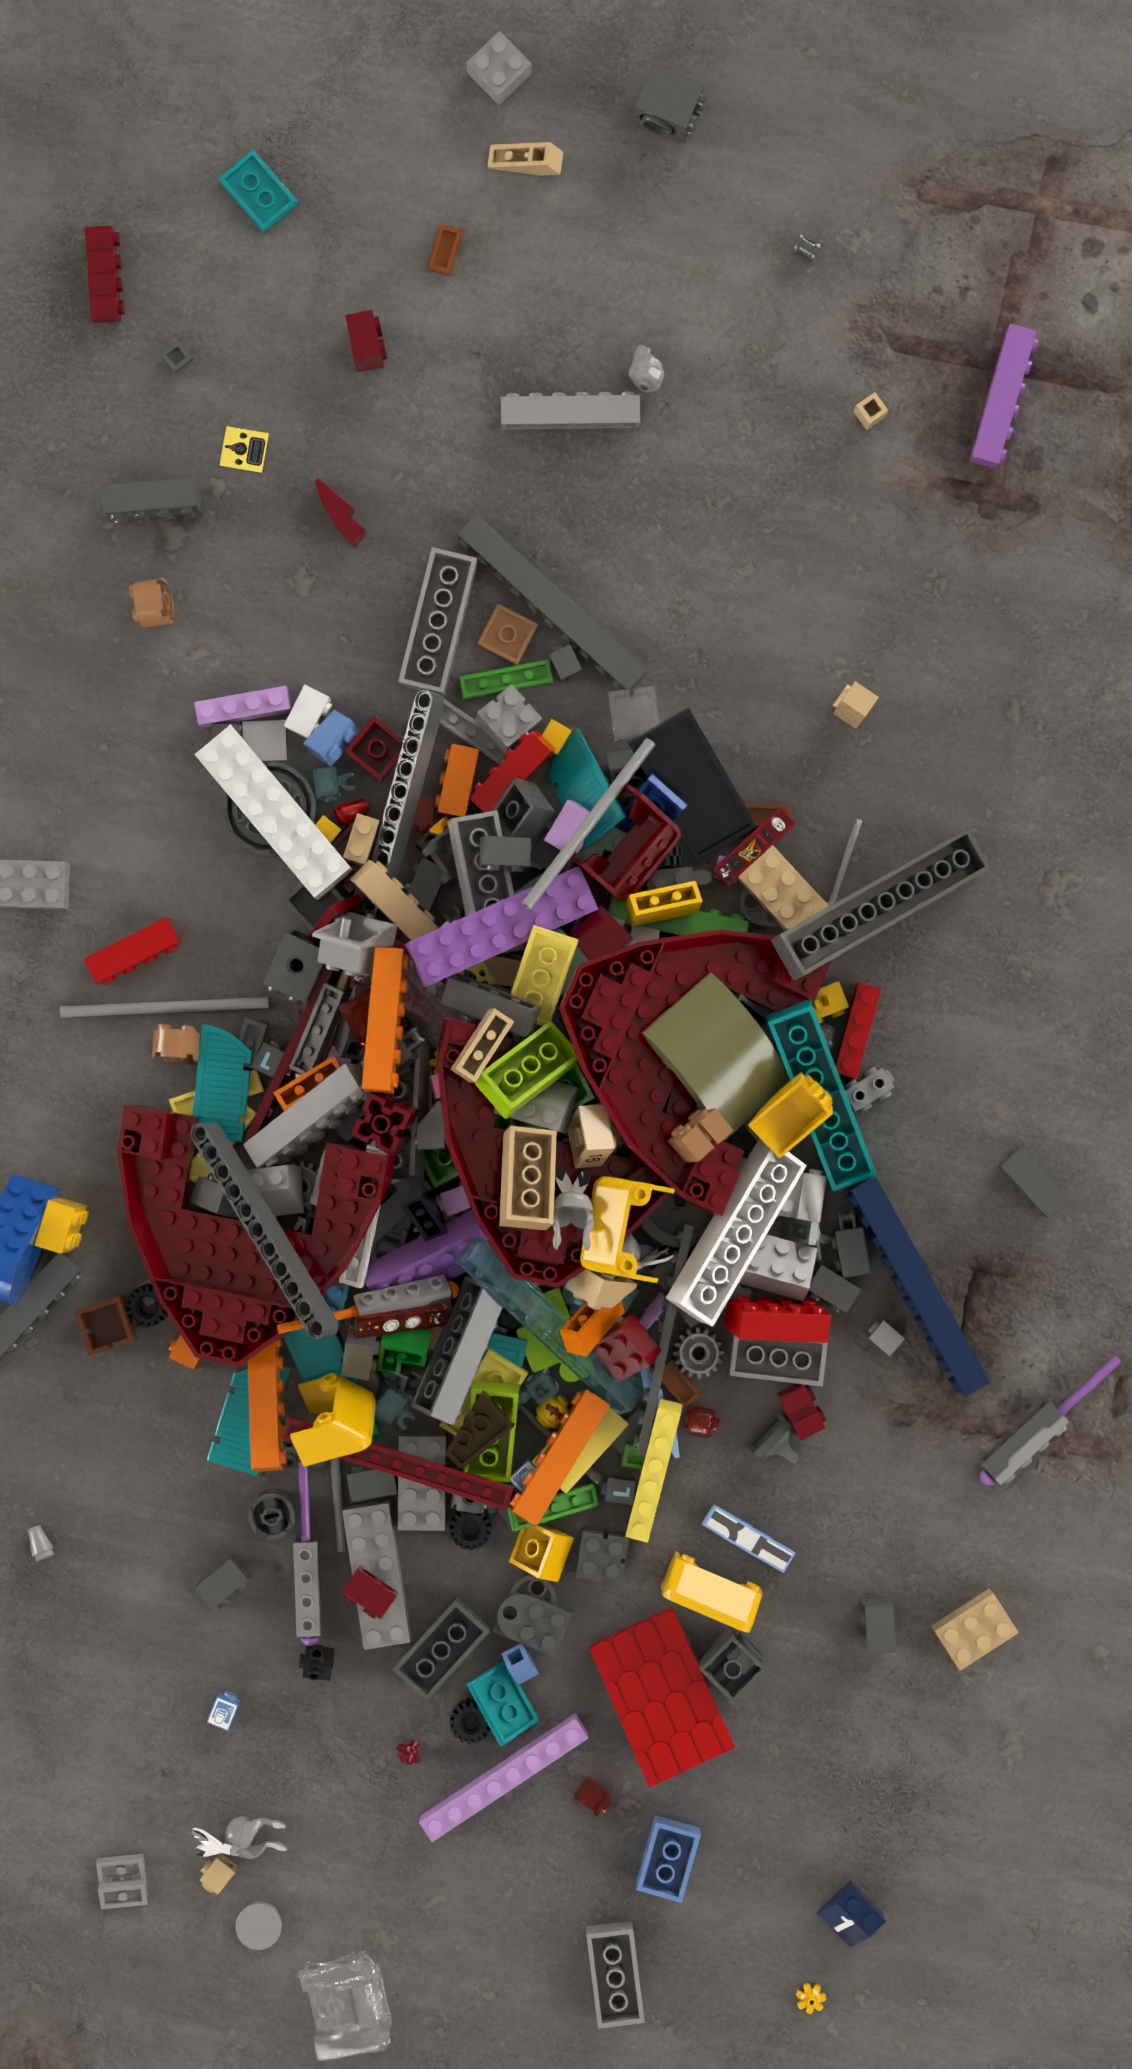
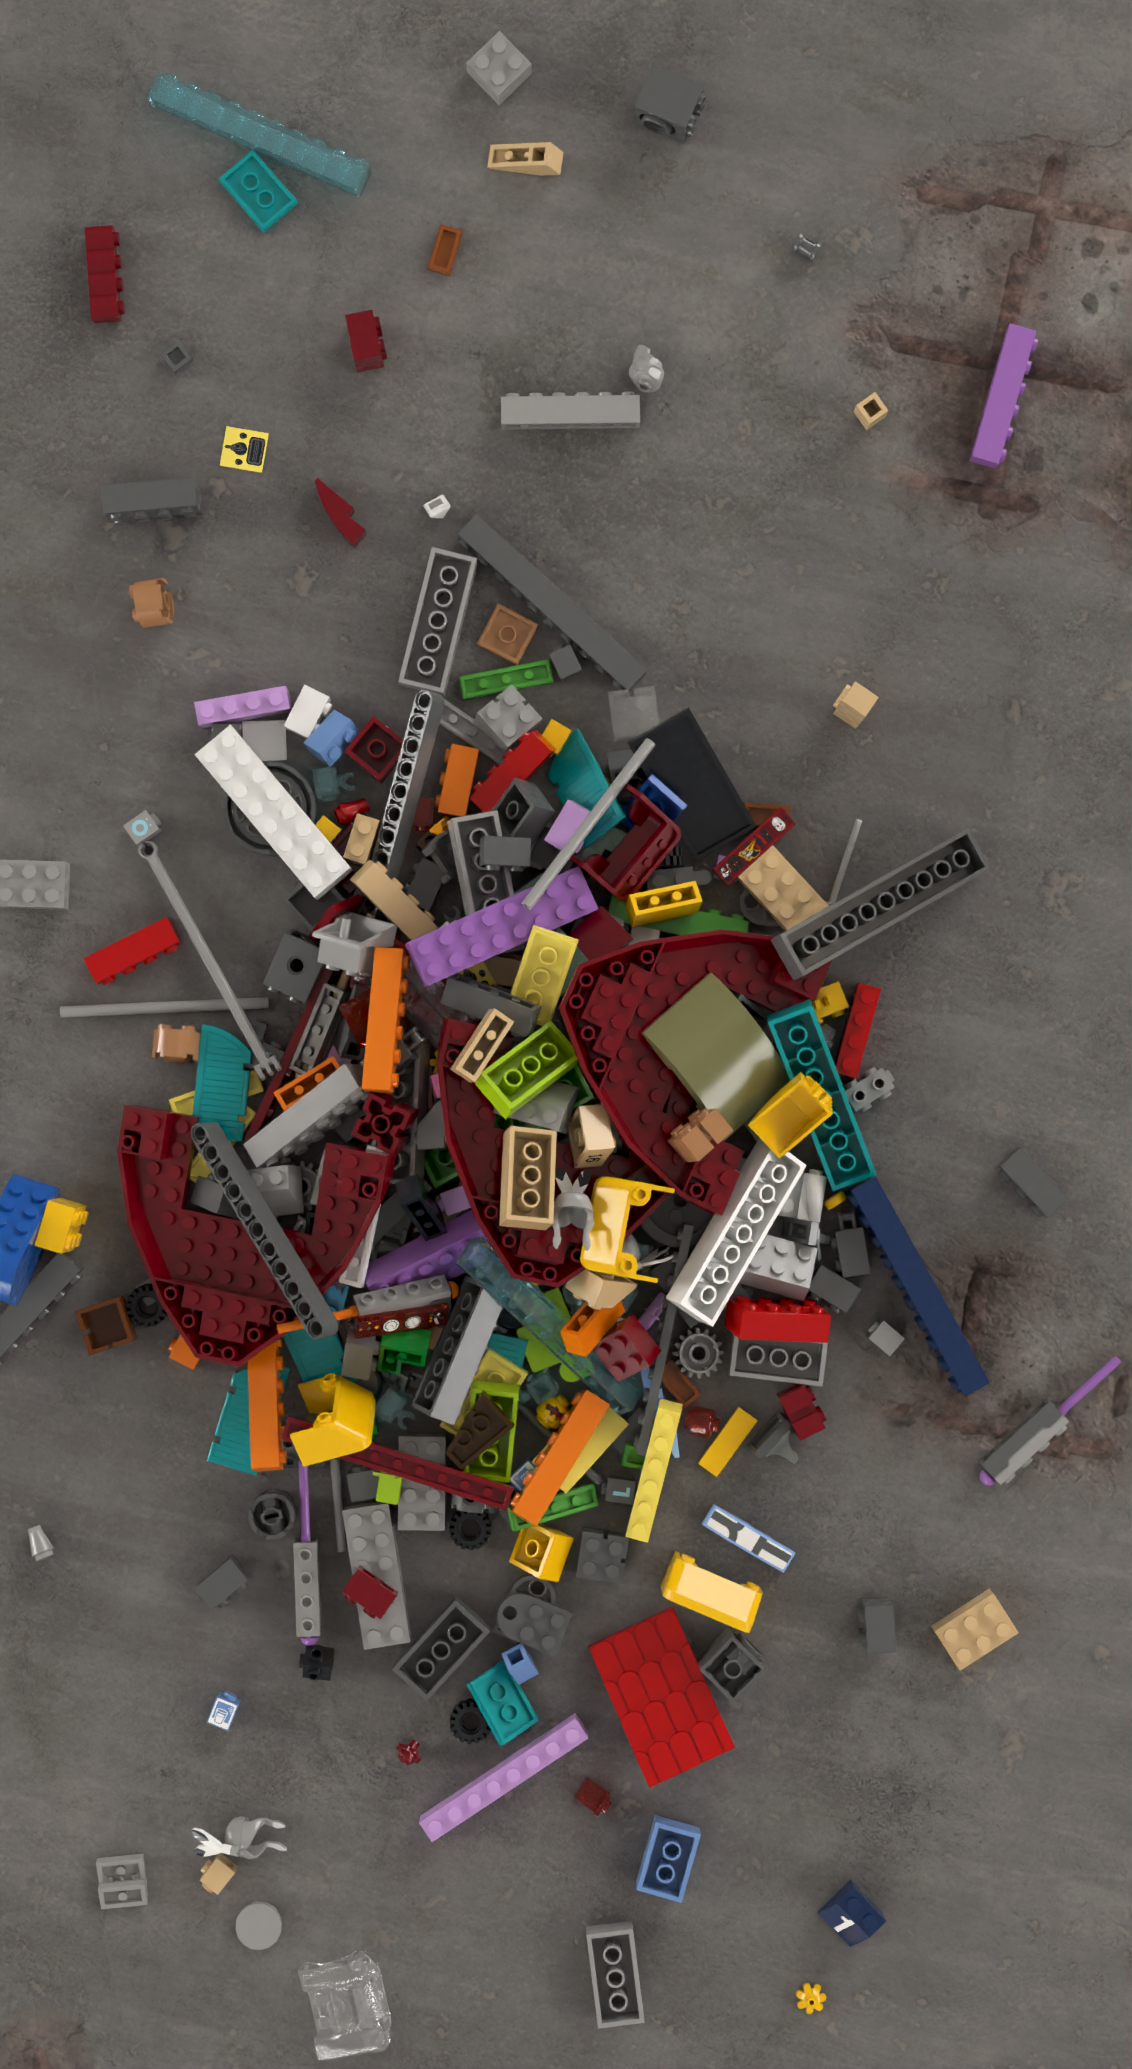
none -> light grey brick [123,810,162,846]
none -> light grey hinge [138,840,283,1081]
none -> clear light blue brick [148,72,371,198]
none -> lime bracket [373,1470,403,1505]
none -> white slope [423,495,451,518]
none -> yellow tile [698,1406,758,1477]
none -> yellow tile [824,1191,847,1210]

